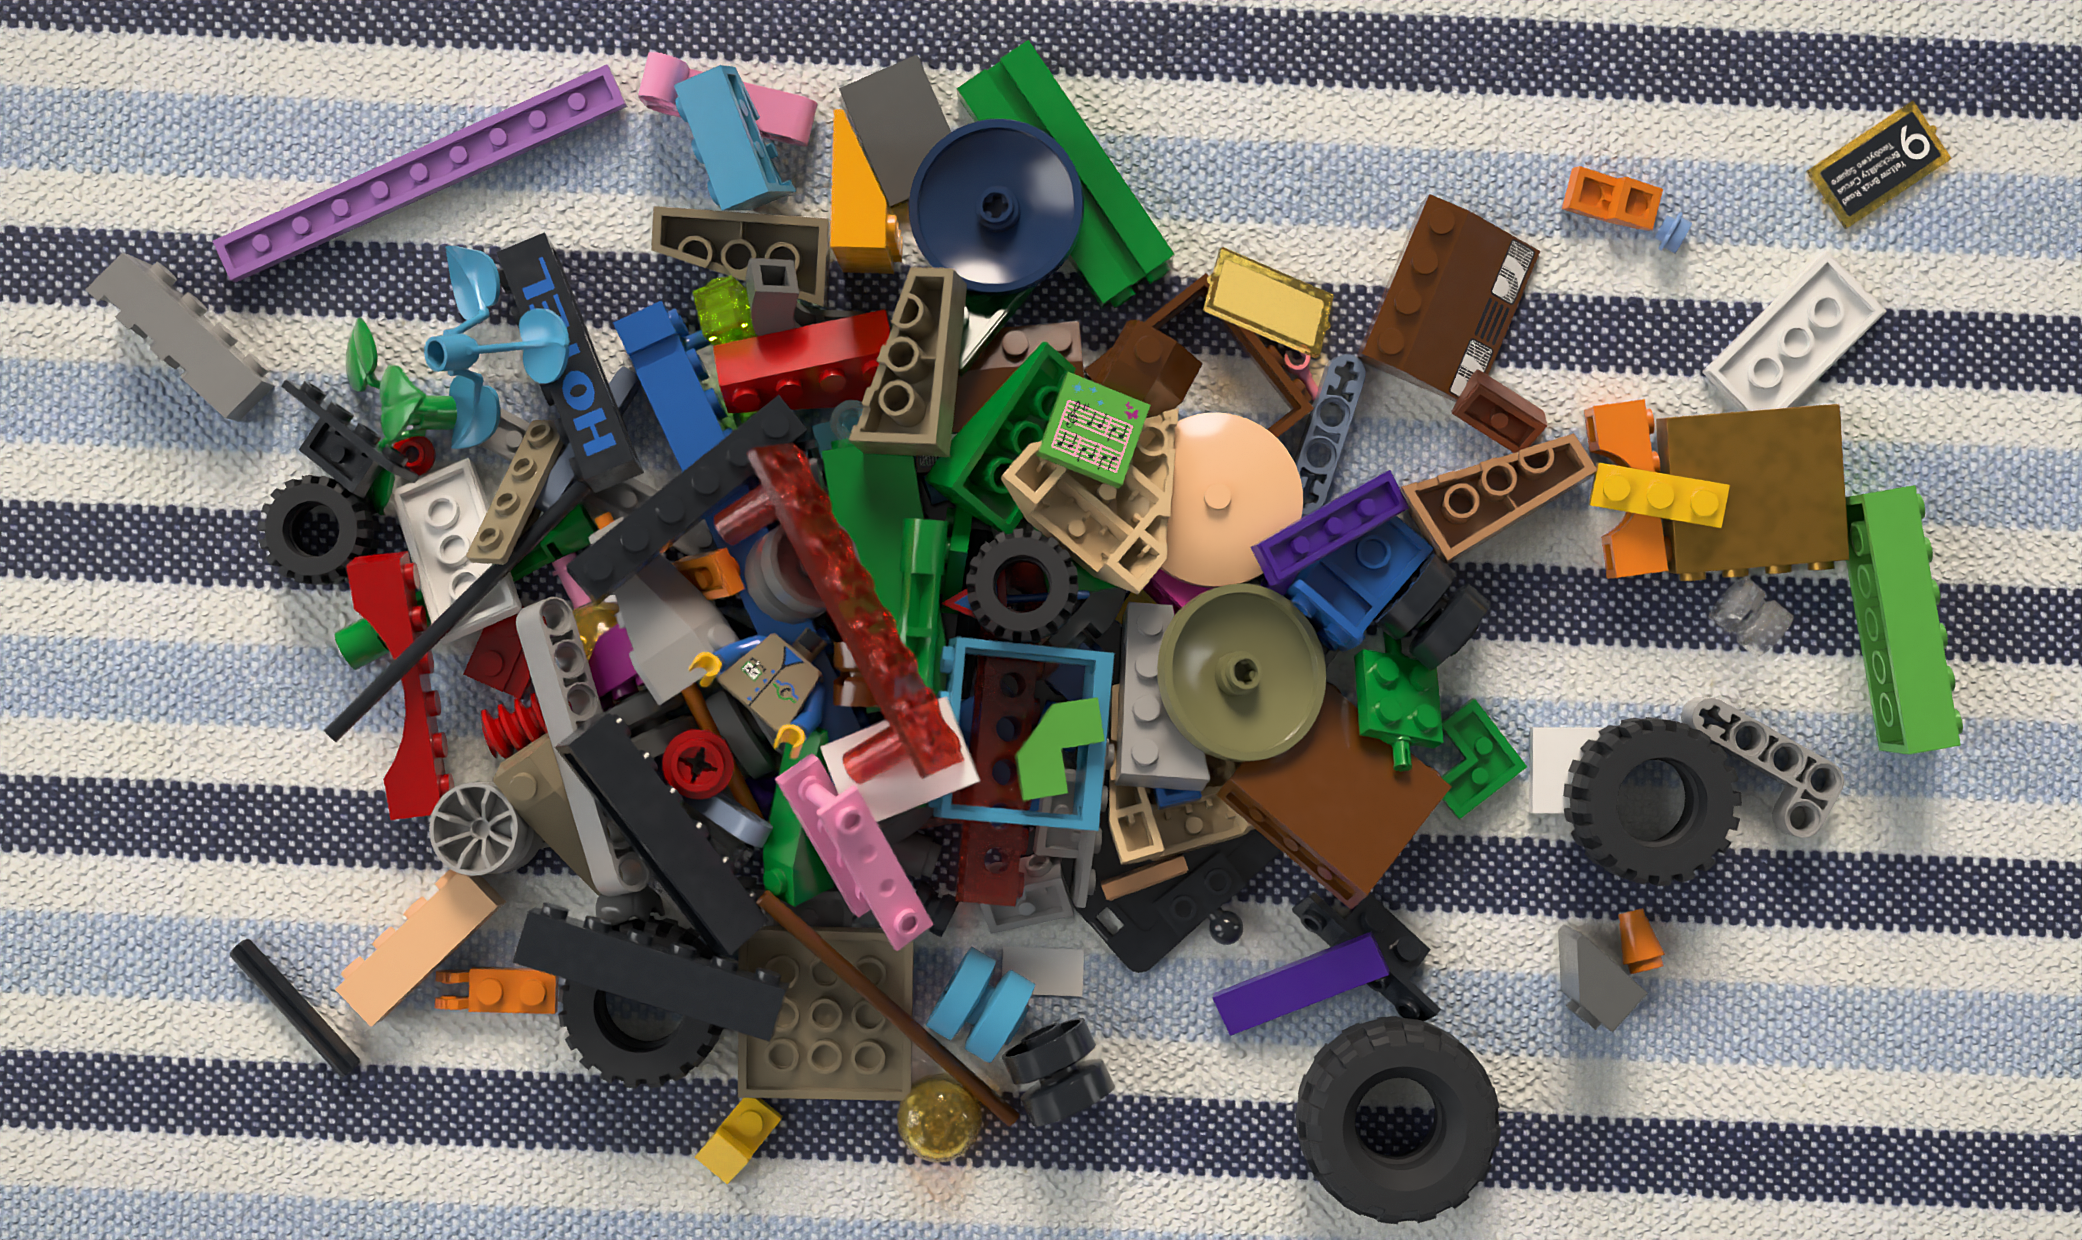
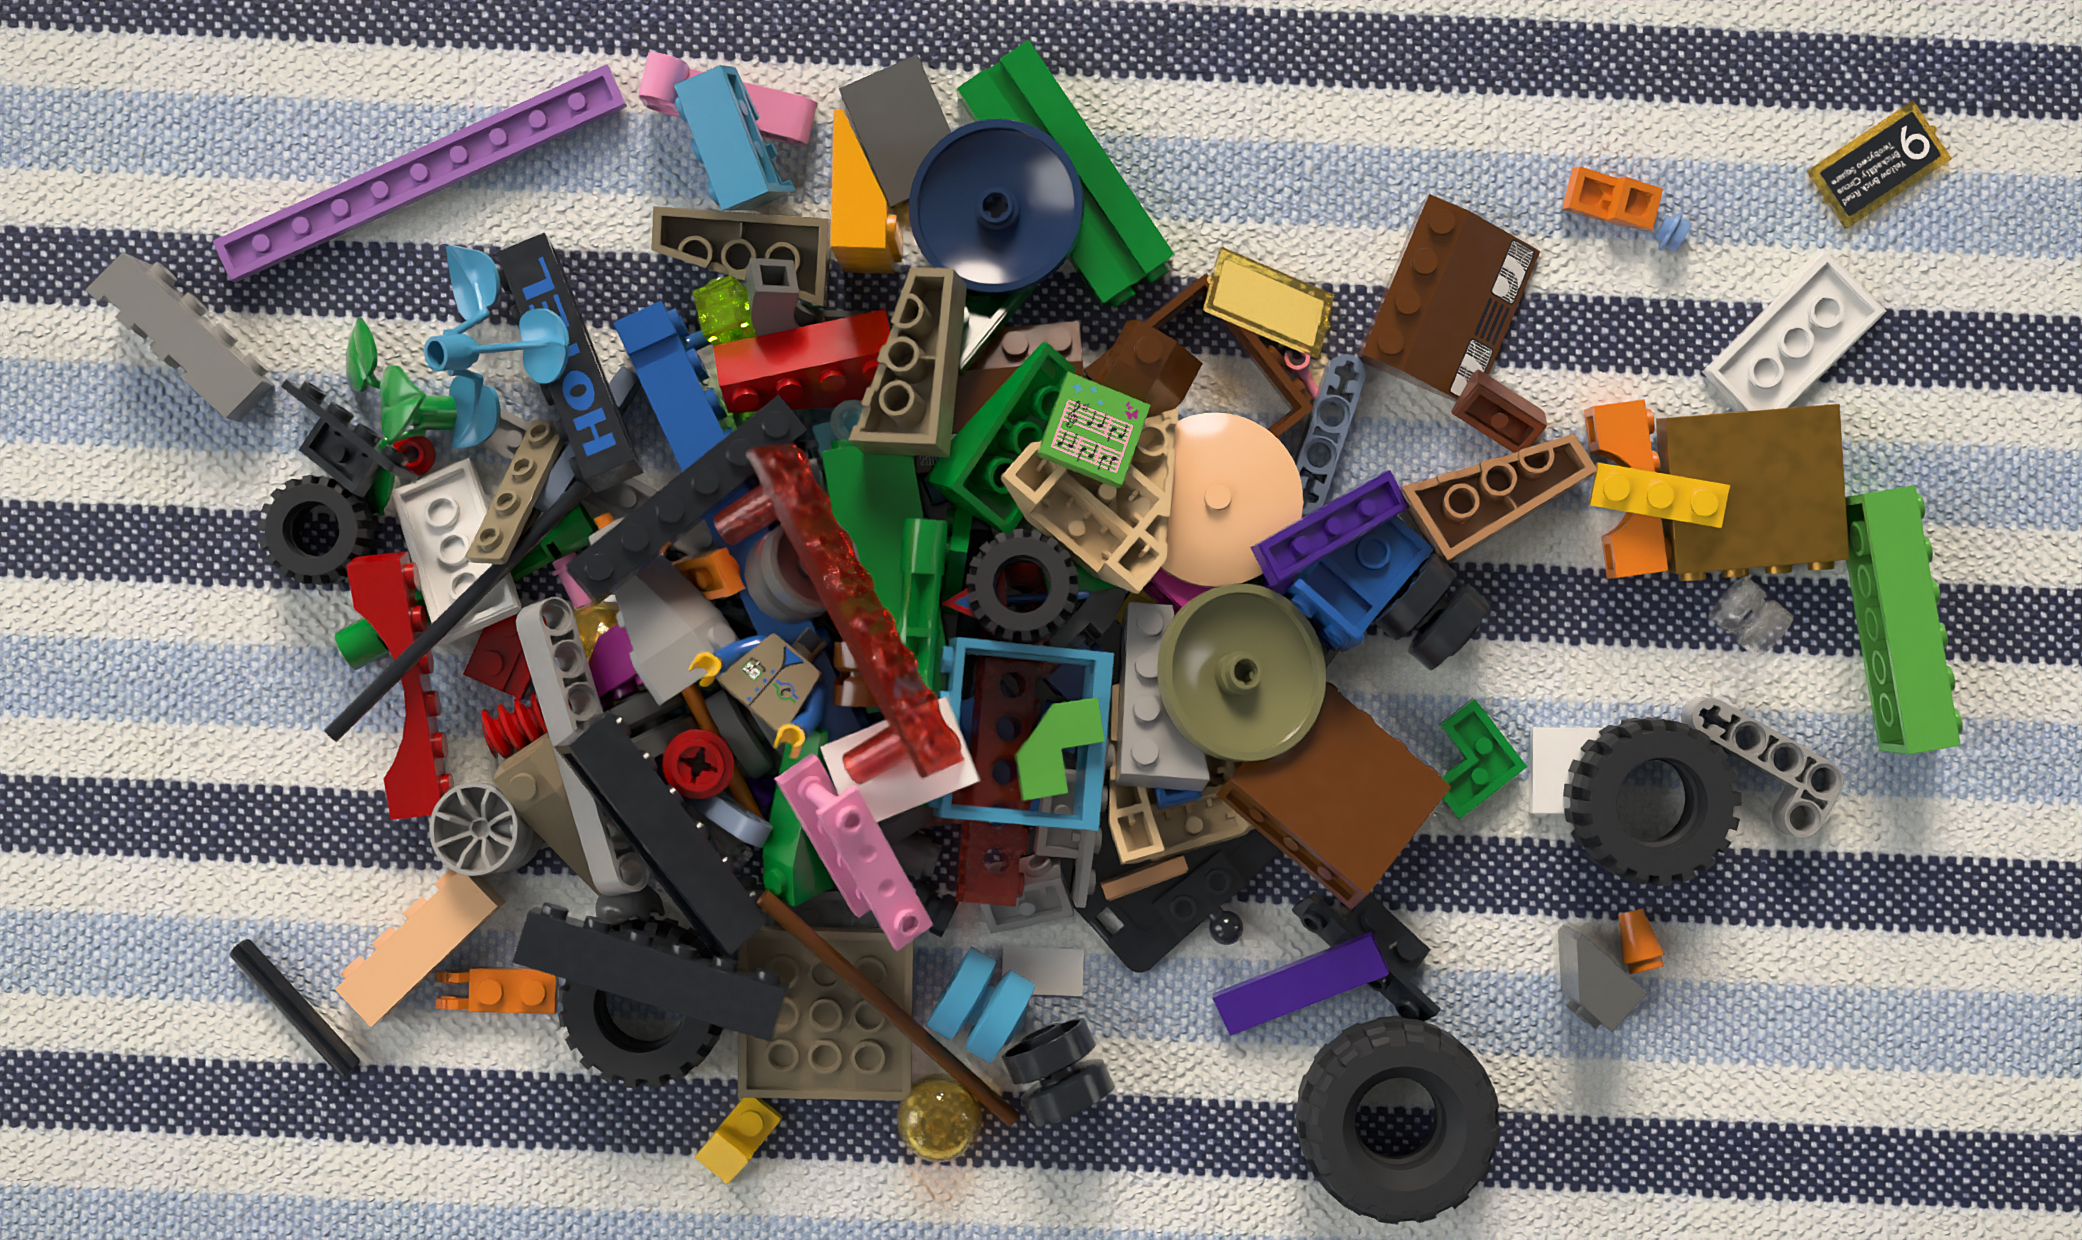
green plate [1354,632,1444,772] -> none

